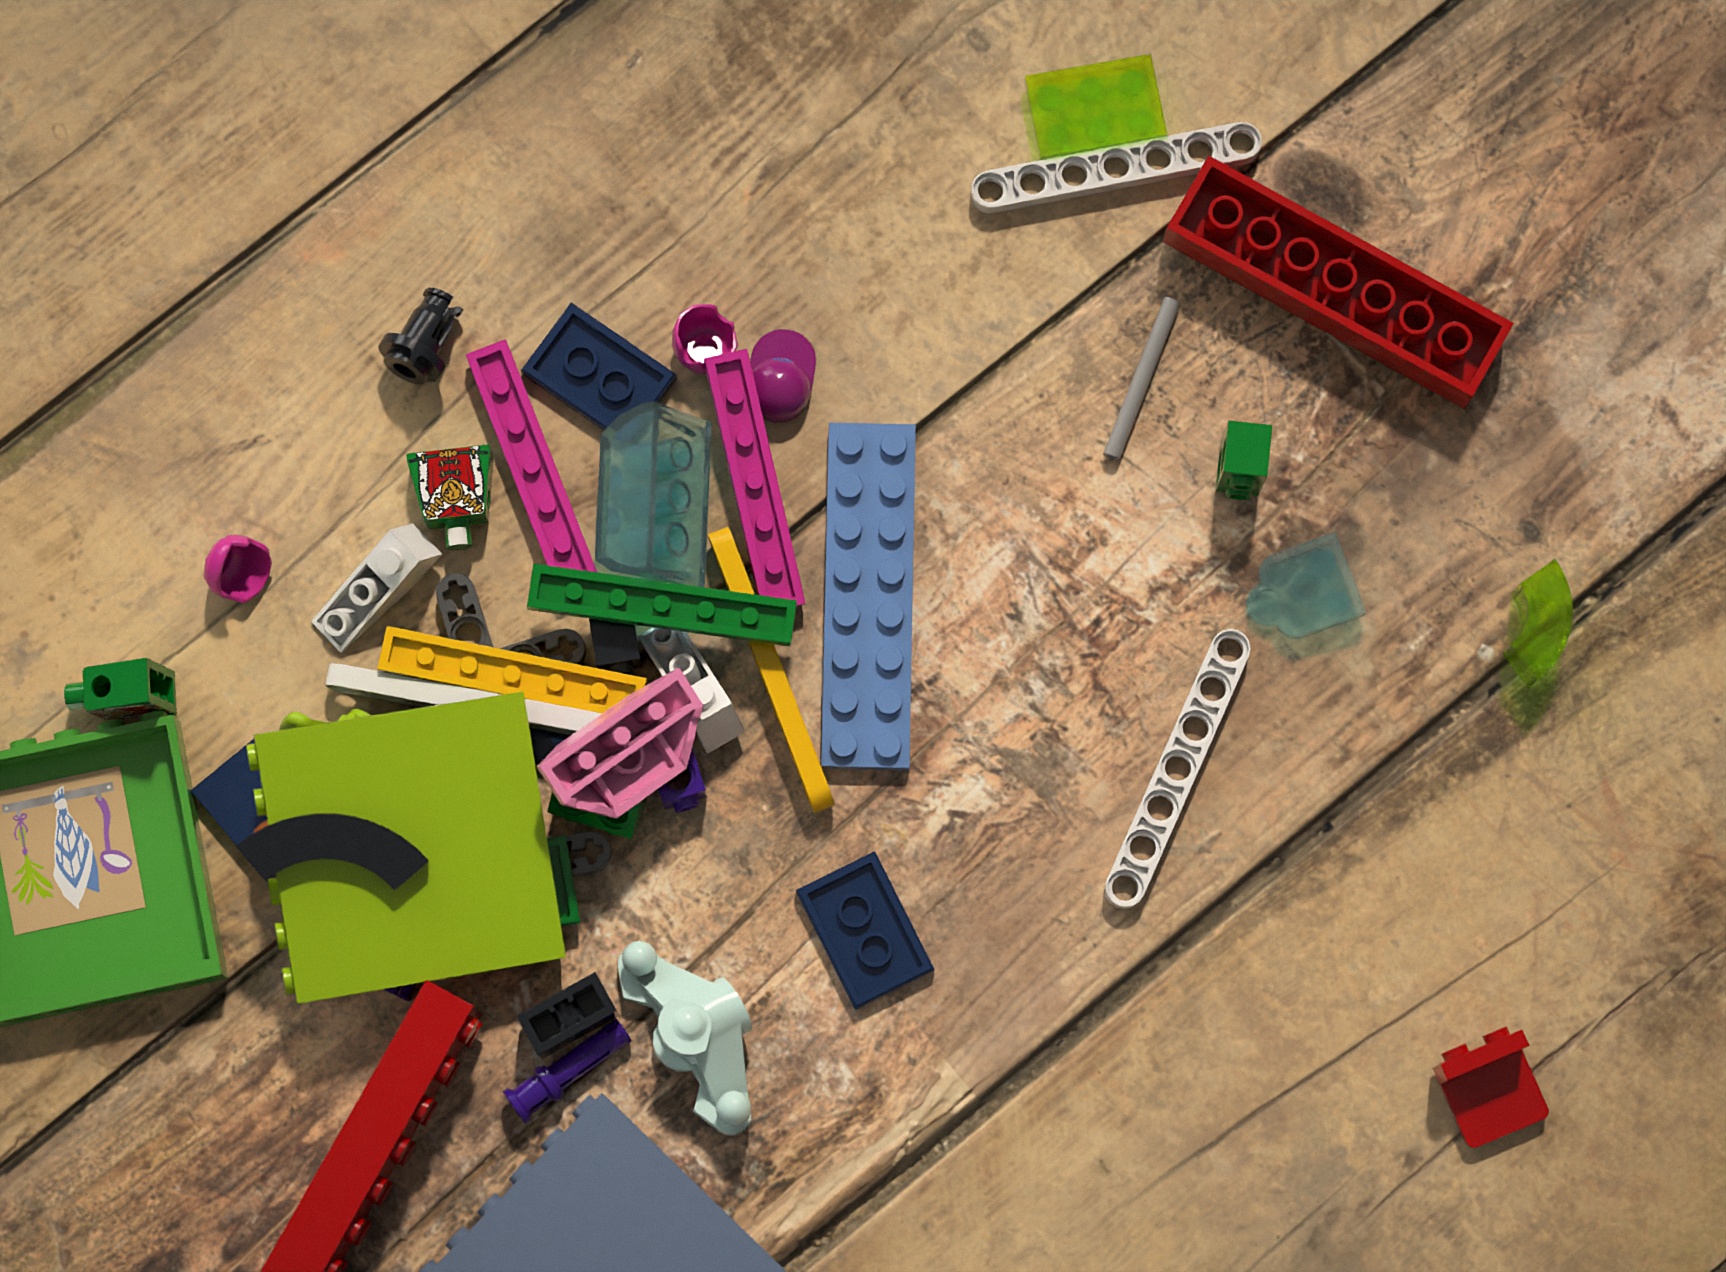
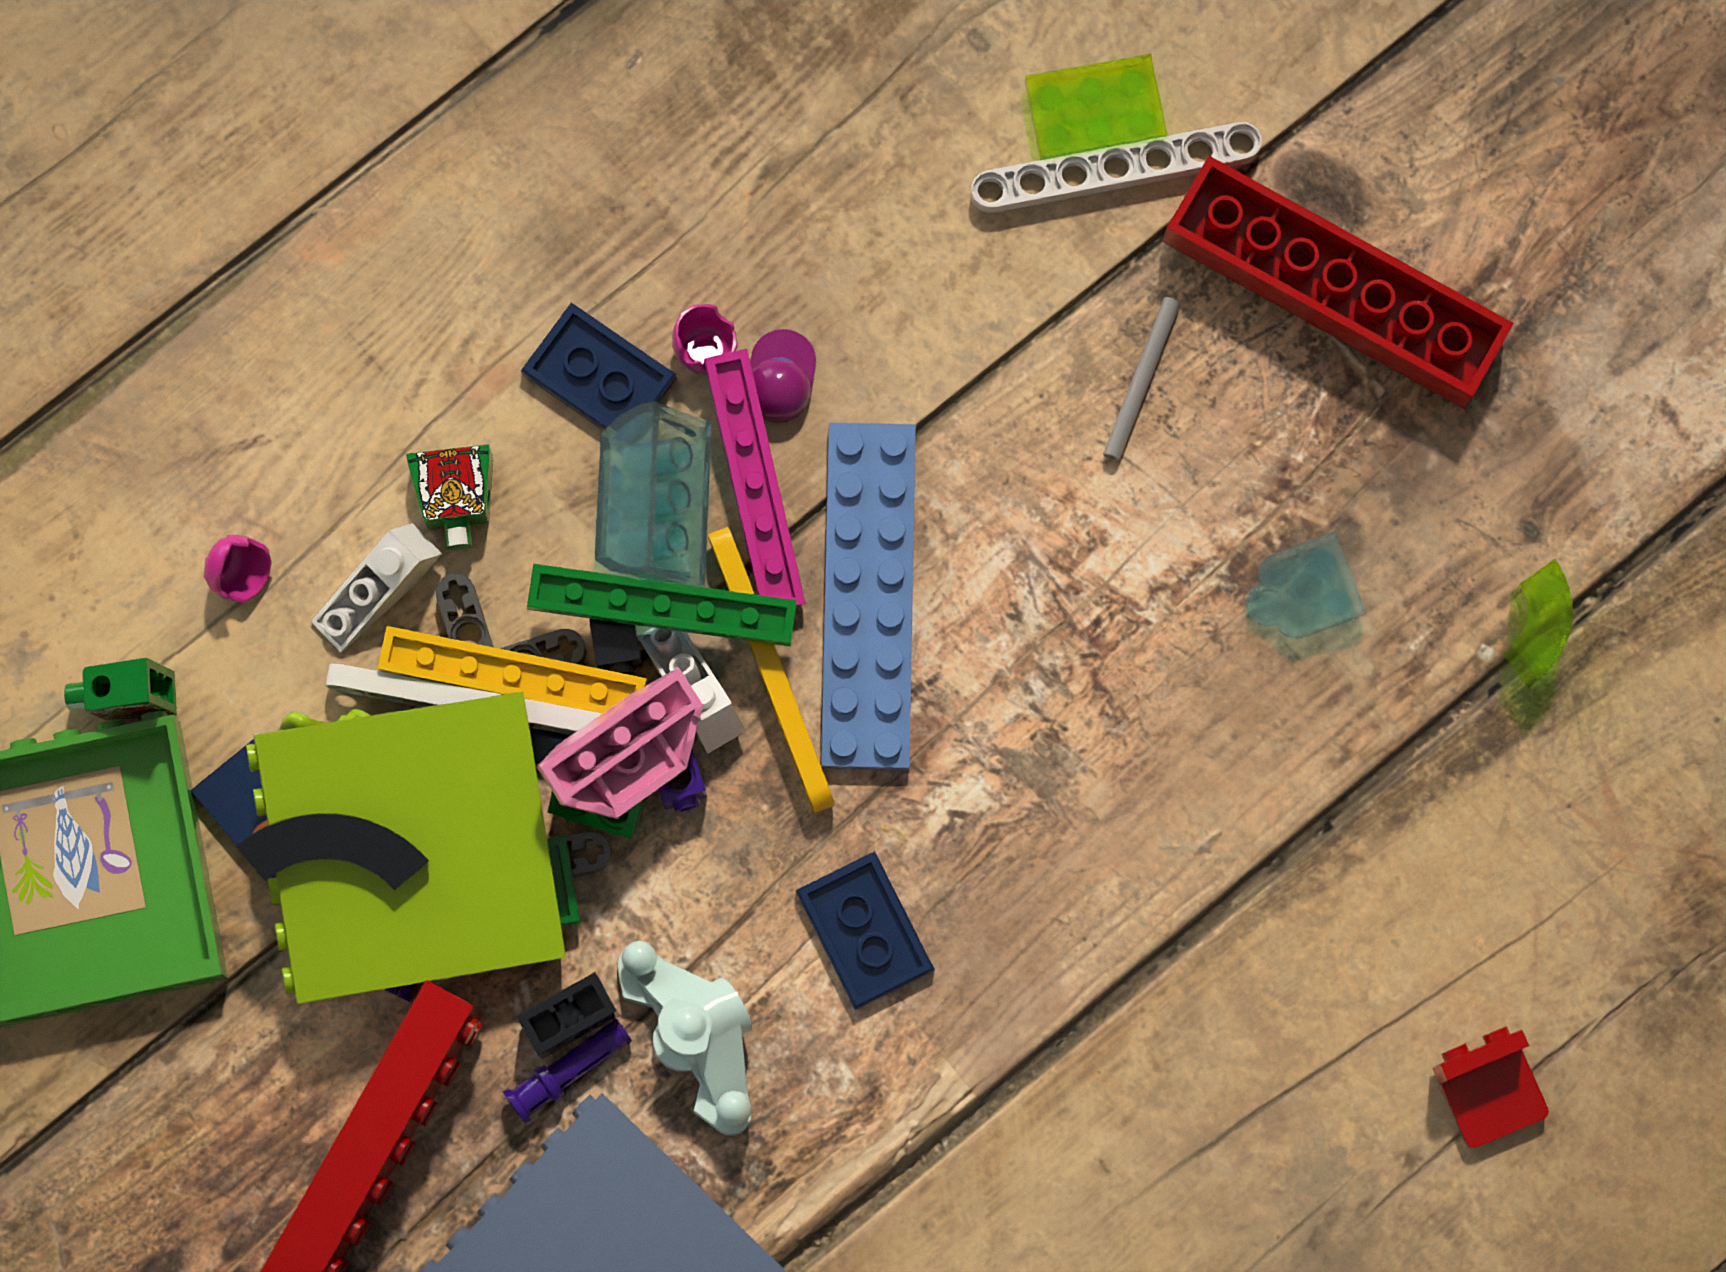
black piece [378,288,463,385] -> none
dark pink plate [465,339,597,572] -> none
white beam [1104,629,1251,910] -> none
green brick [1215,420,1272,500] -> none

